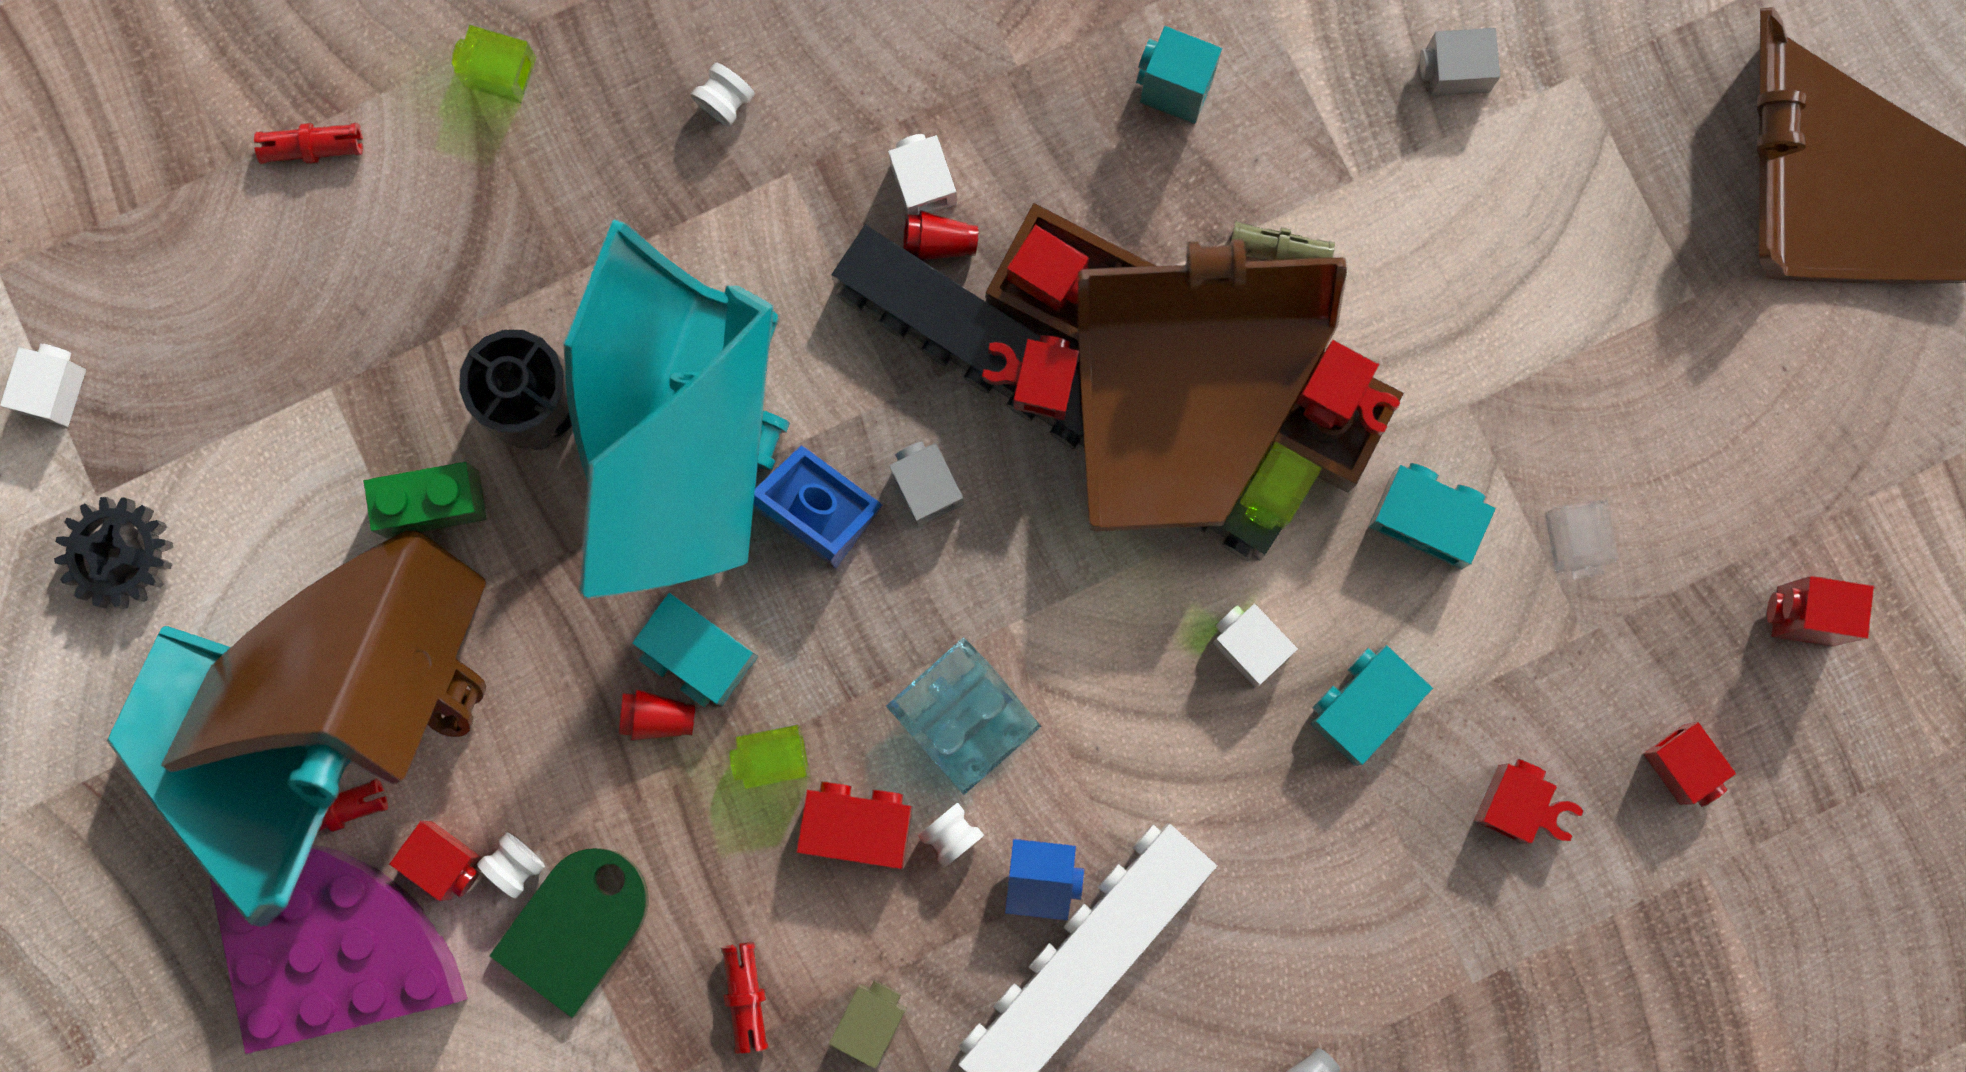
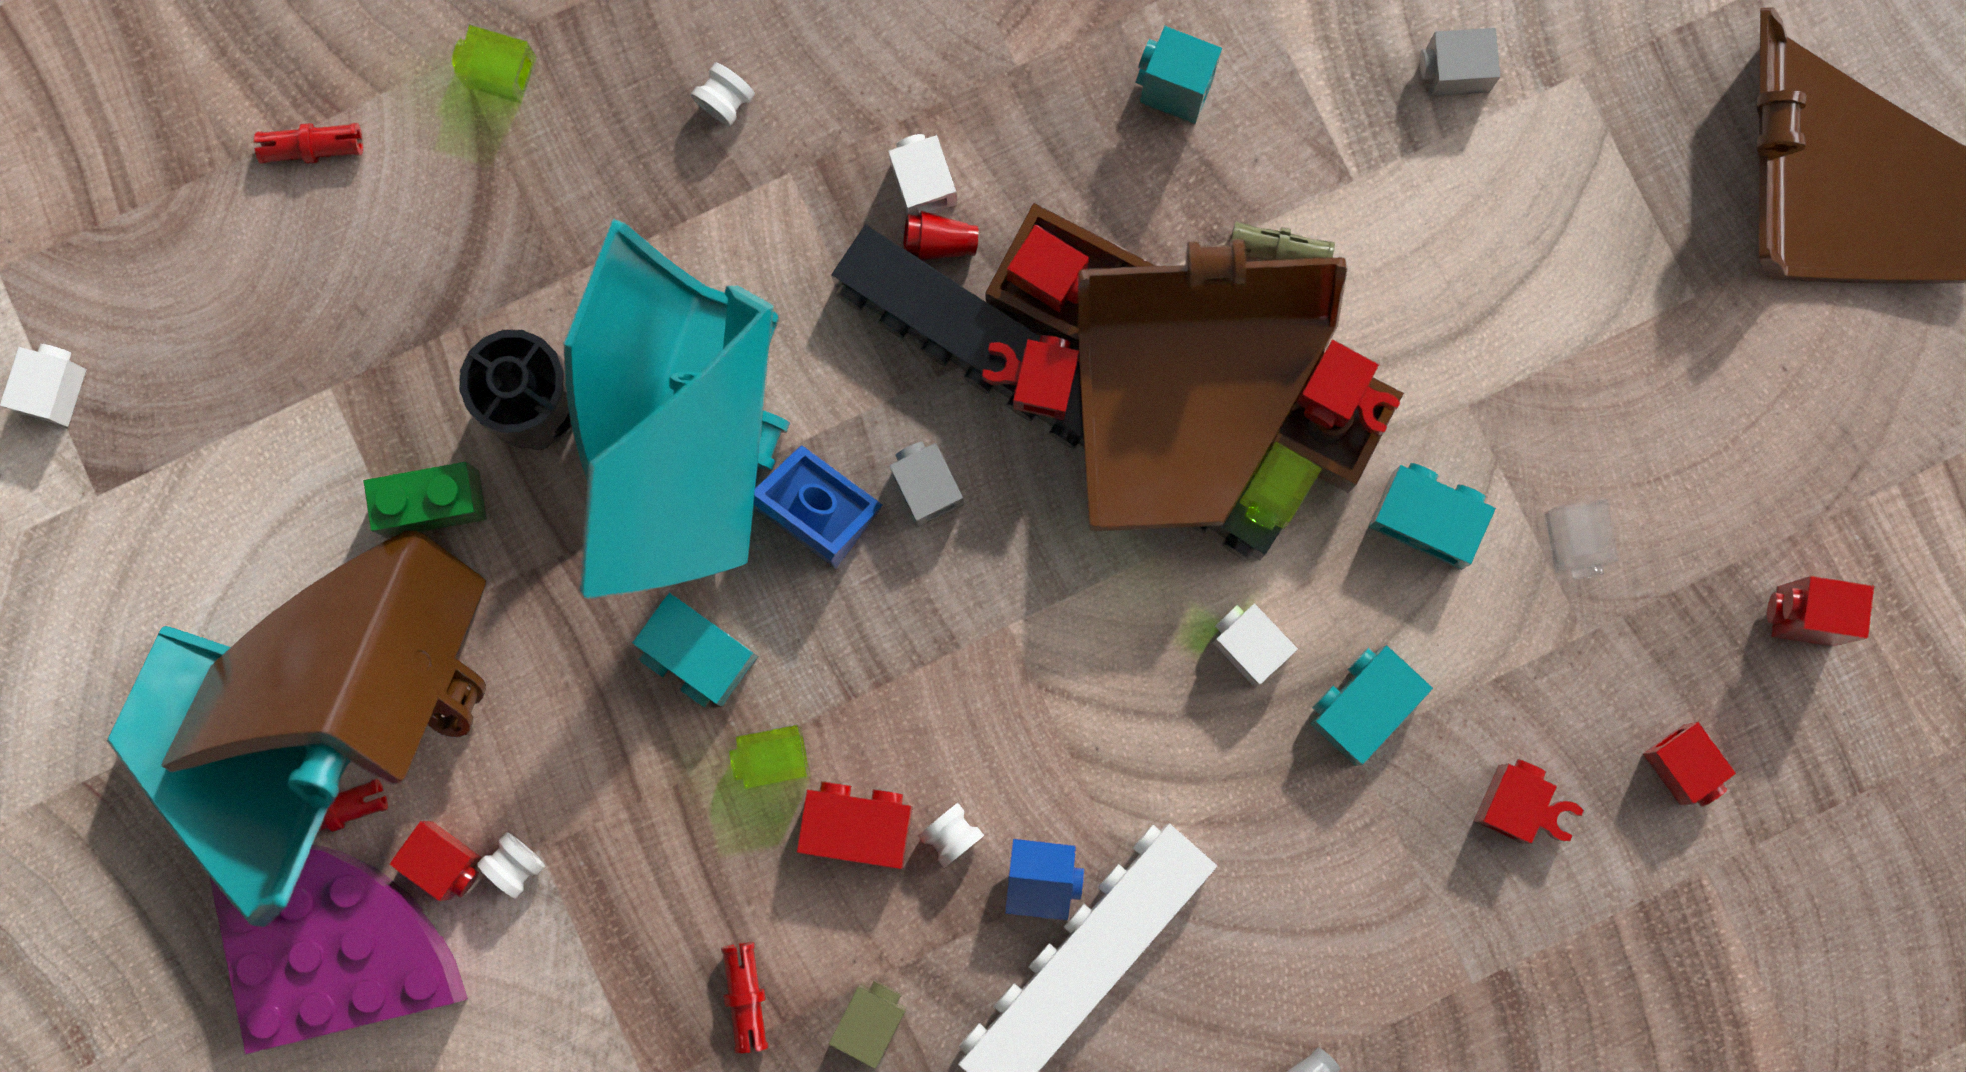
black gear [54,497,174,609] -> none
dark green tile [489,848,649,1018] -> none
red cone [619,689,695,741] -> none
clear light blue slope [886,637,1042,795] -> none

